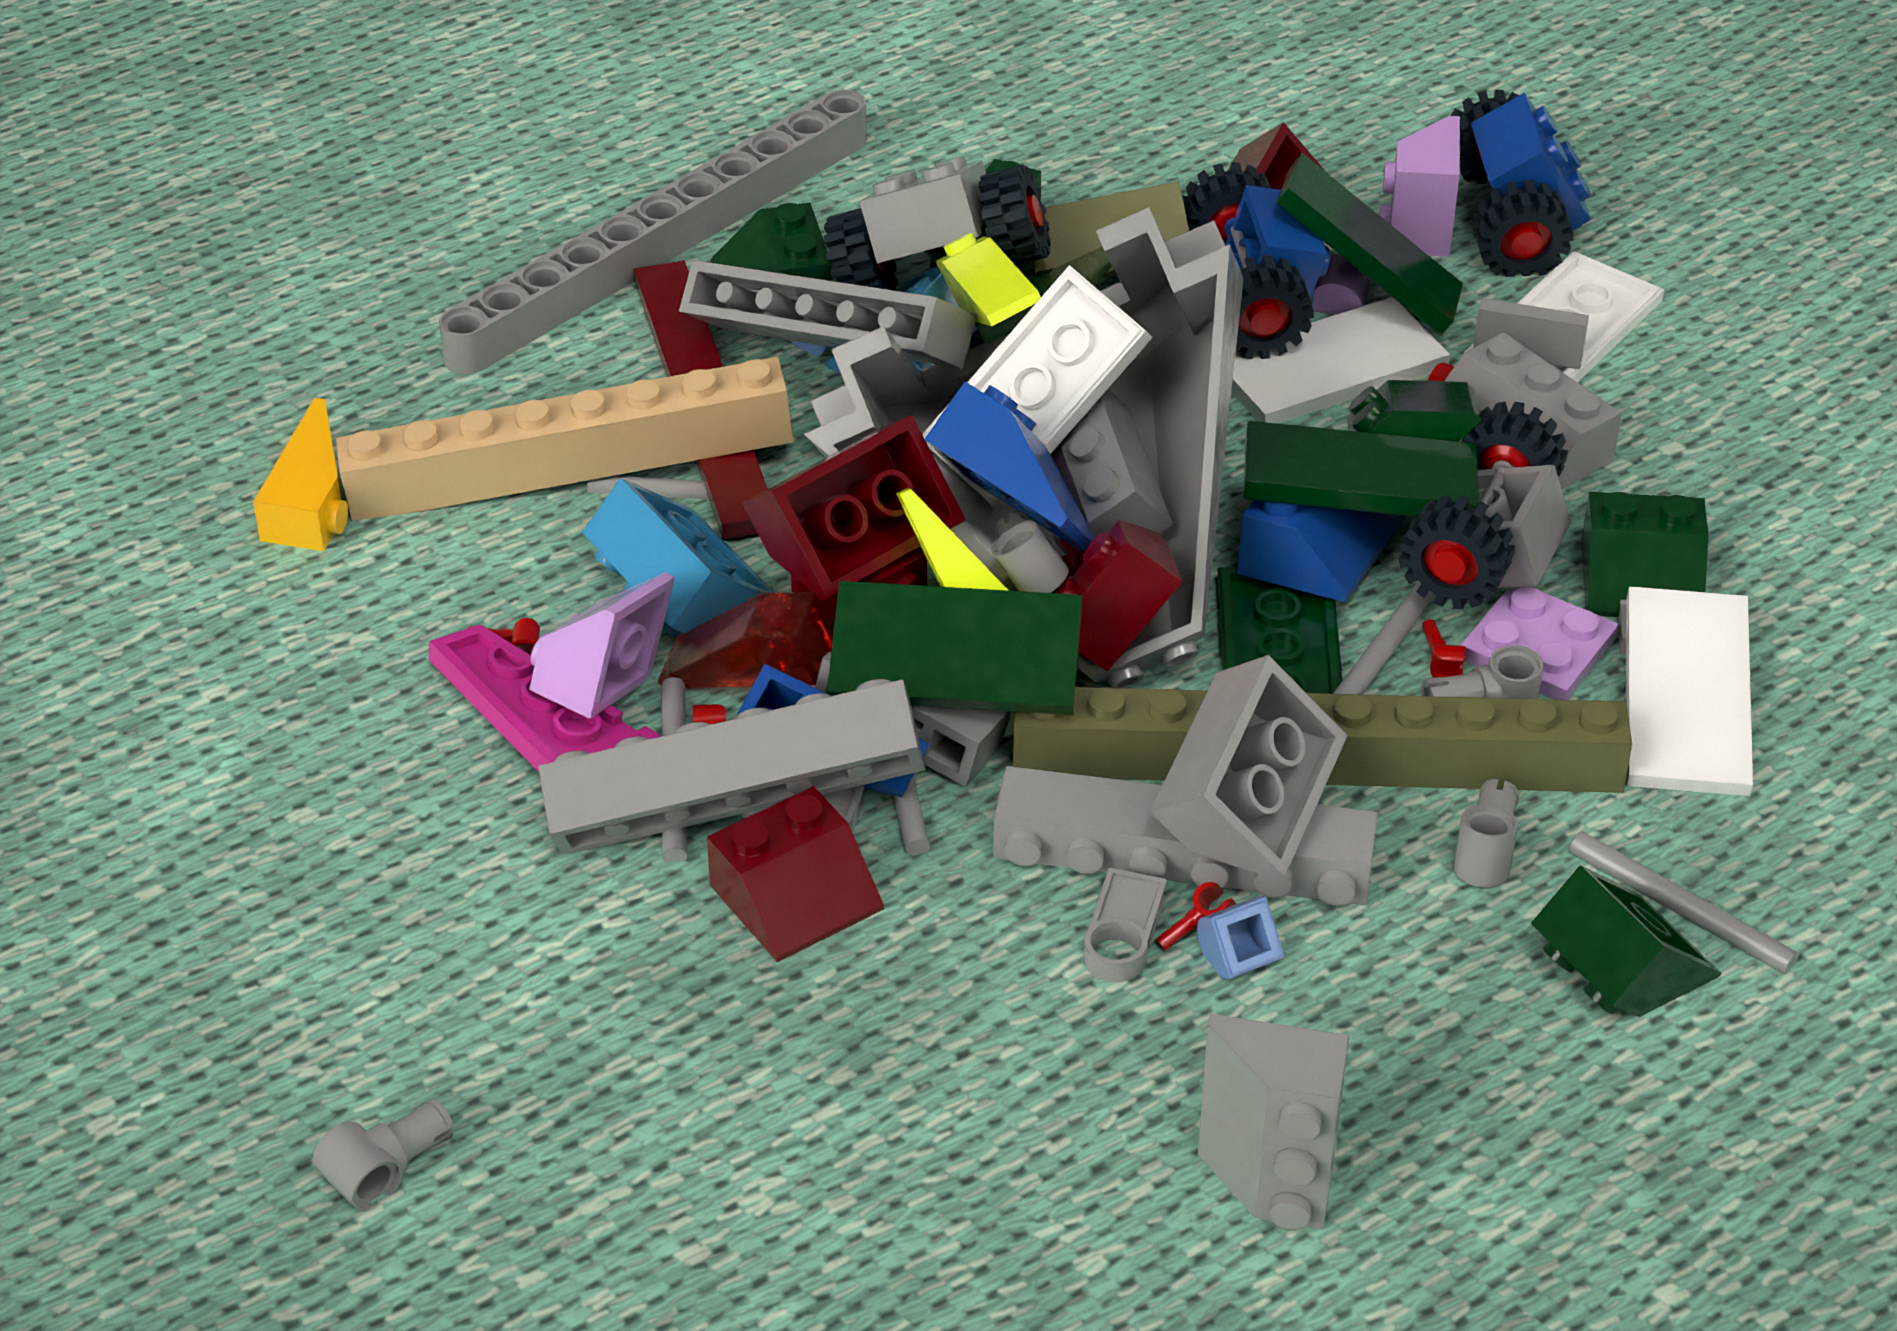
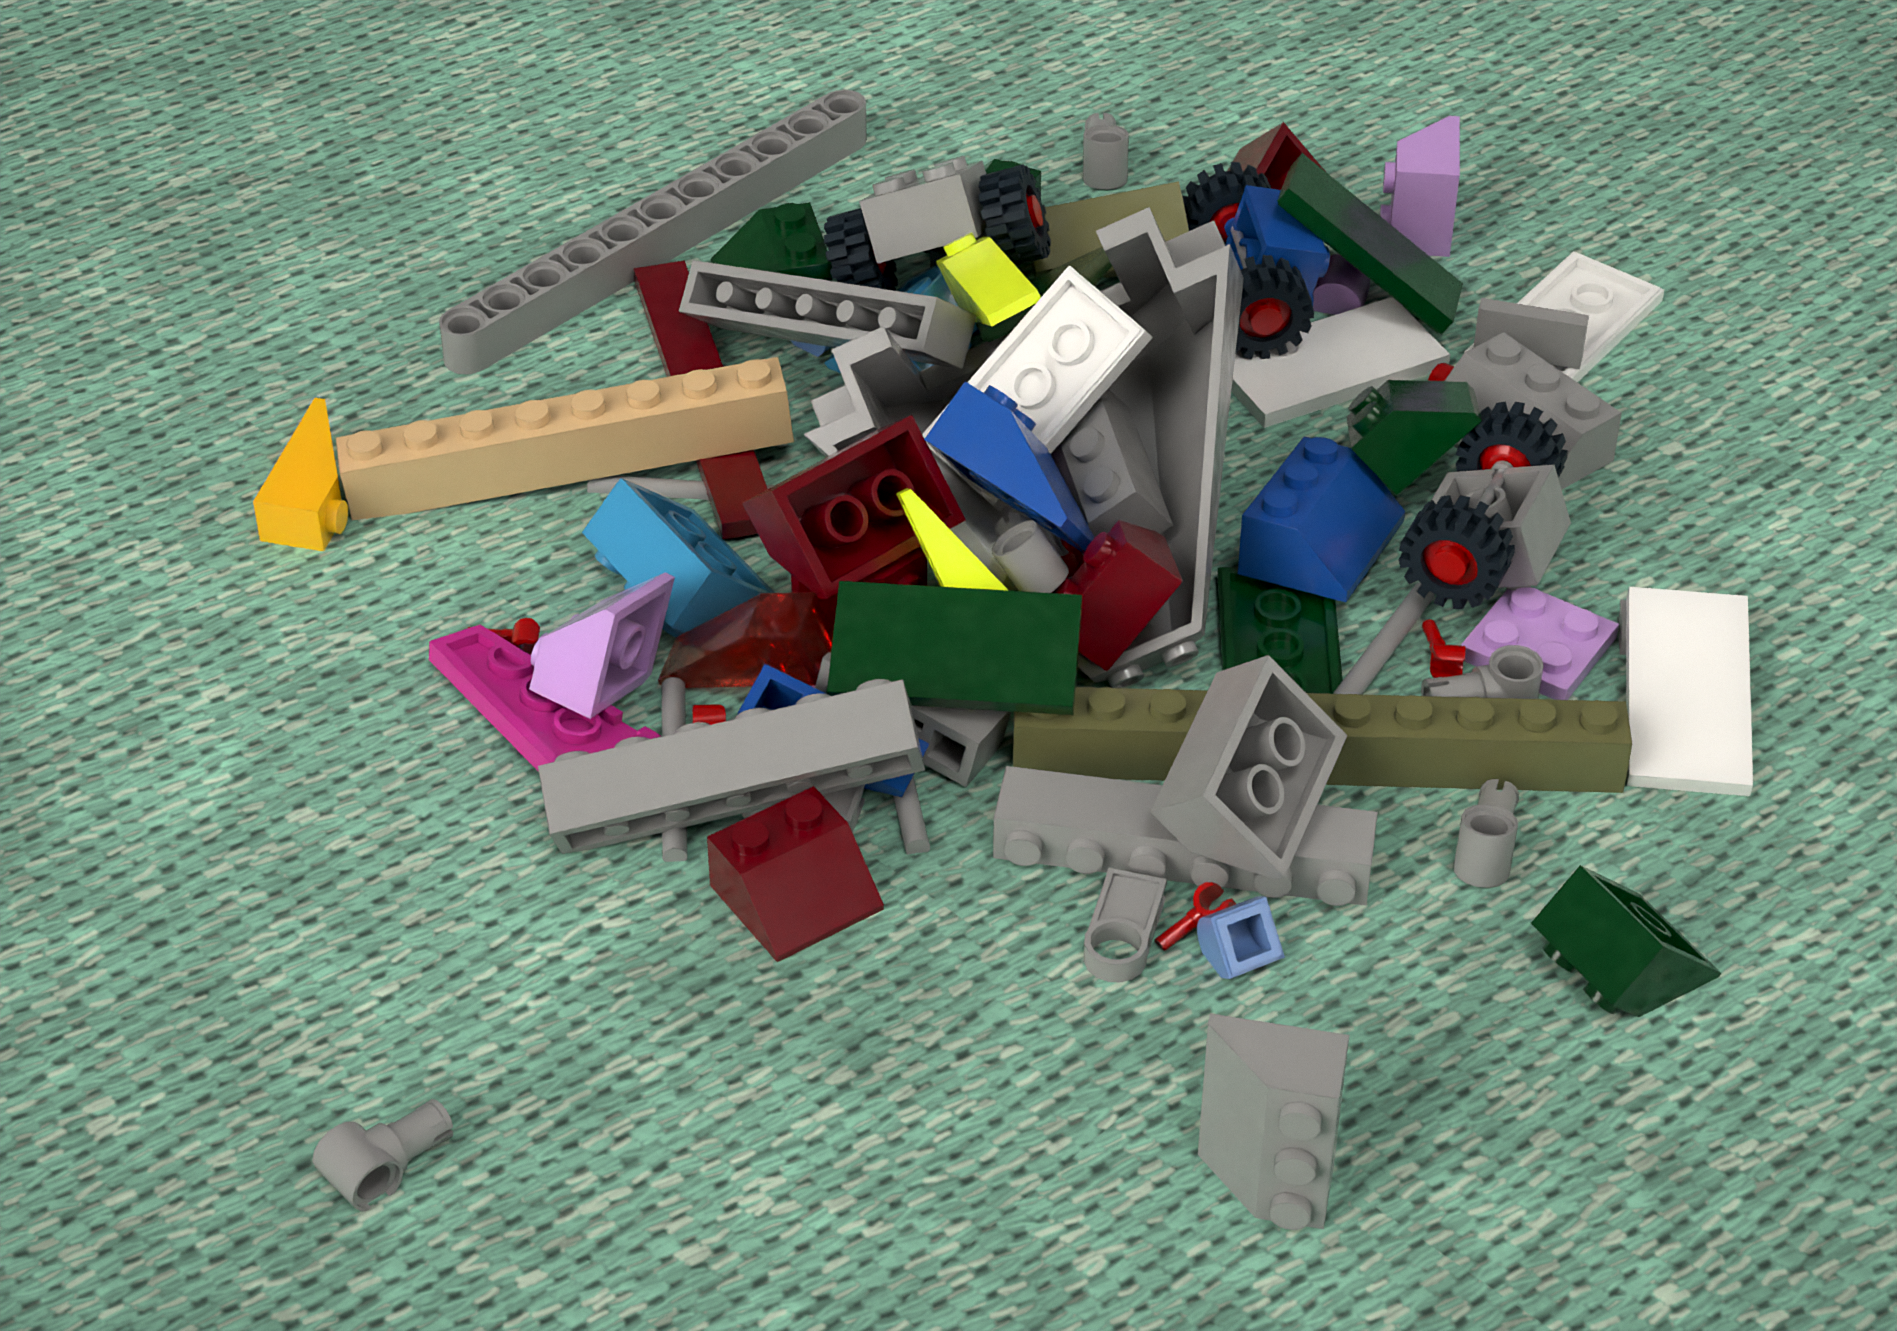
dark green tile [1243,421,1479,516] -> none
brick [1451,89,1591,277] -> none
light grey bar [1569,831,1799,974] -> none
dark green slope [1581,492,1709,617] -> none
none -> light grey pin [1083,113,1129,190]

